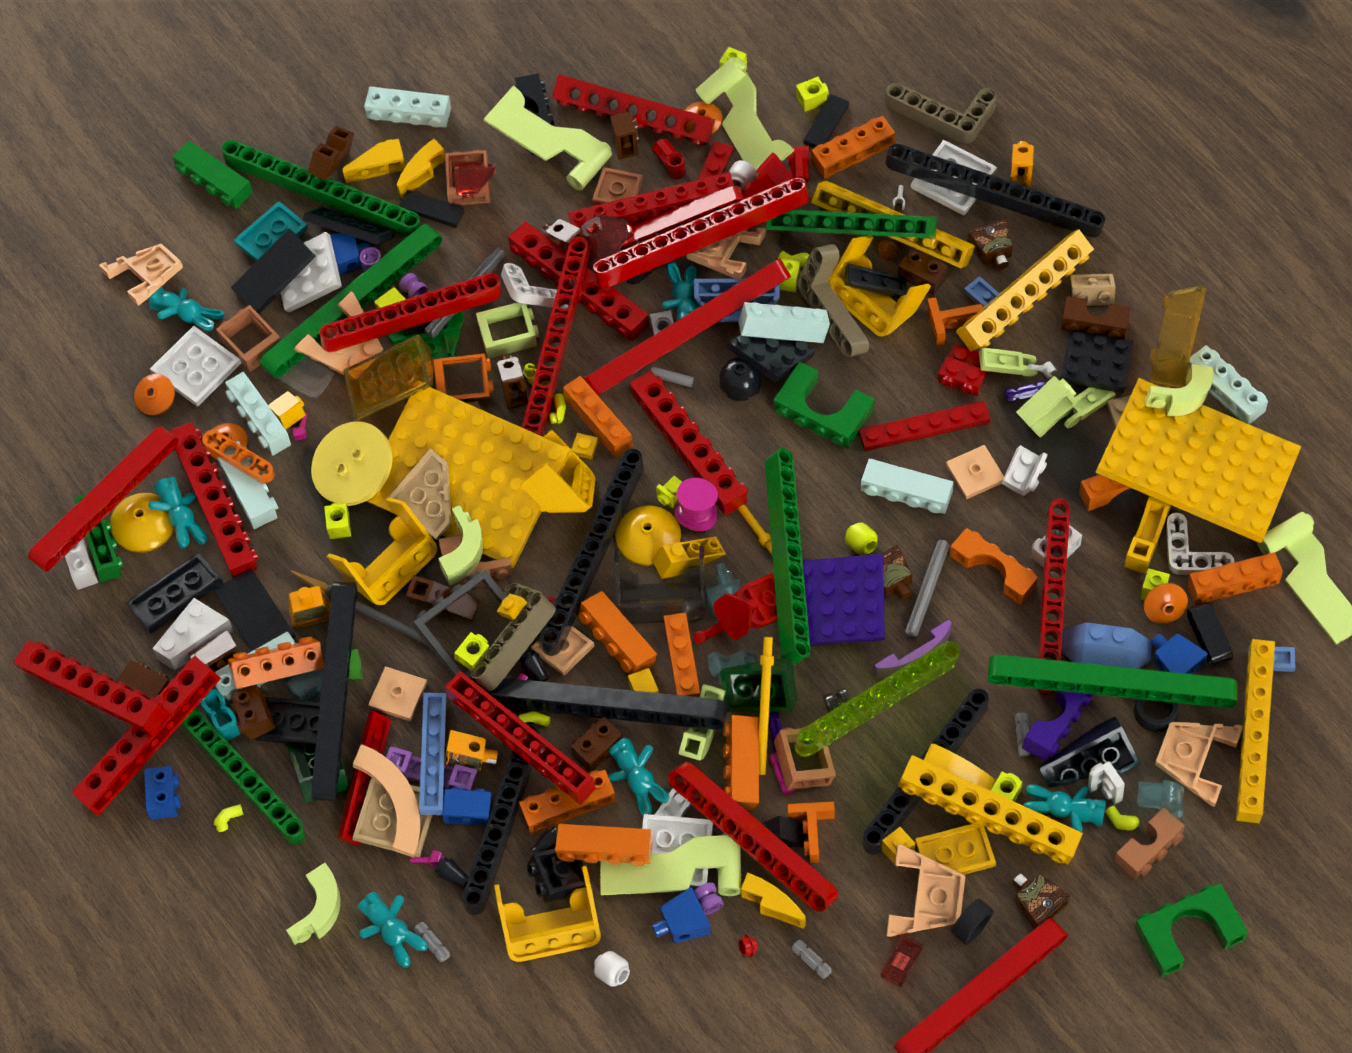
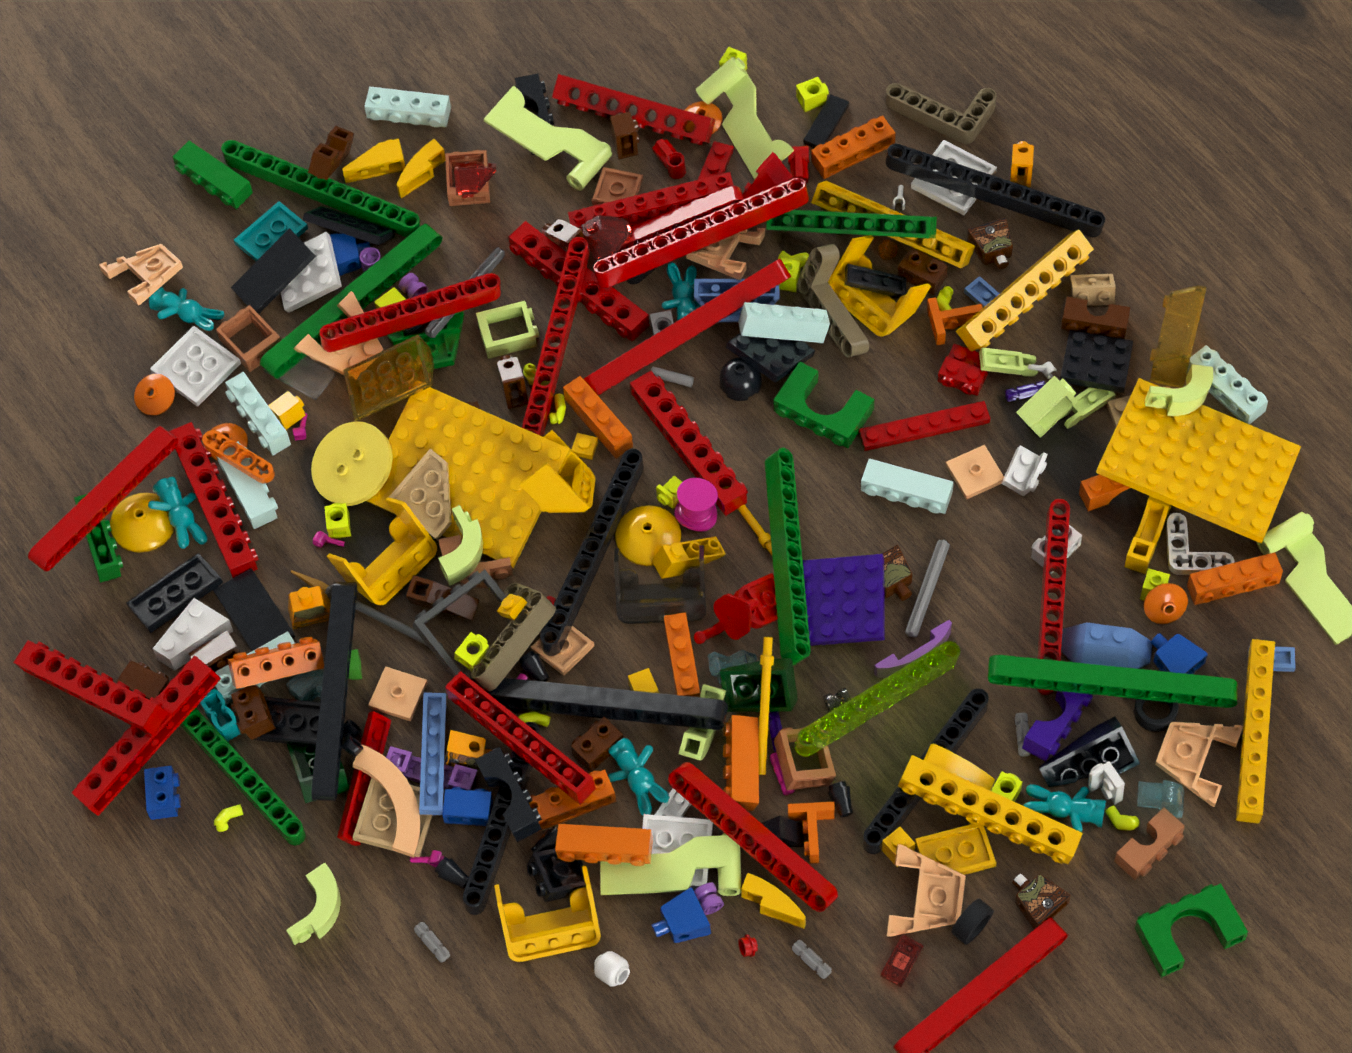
white brick [65,539,99,590] -> none
teal animal [358,892,428,968] -> none
black tile [399,190,465,228] -> none
orange window [433,353,494,401] -> none
white beam [501,263,569,309] -> none
orange brick [578,591,657,675] -> none
clear light blue brick [706,562,741,618] -> none
white head [729,161,757,191] -> none
neon yellow head [845,522,878,555] -> none
orange arch [950,528,1038,605] -> none
black beam [1187,602,1233,666] -> none
none -> dark pink hand [313,531,345,548]
none -> black bar [342,719,364,756]
none -> black arch [475,747,542,842]
none -> black cone [828,781,853,817]
none -> neon yellow arm [937,286,954,311]

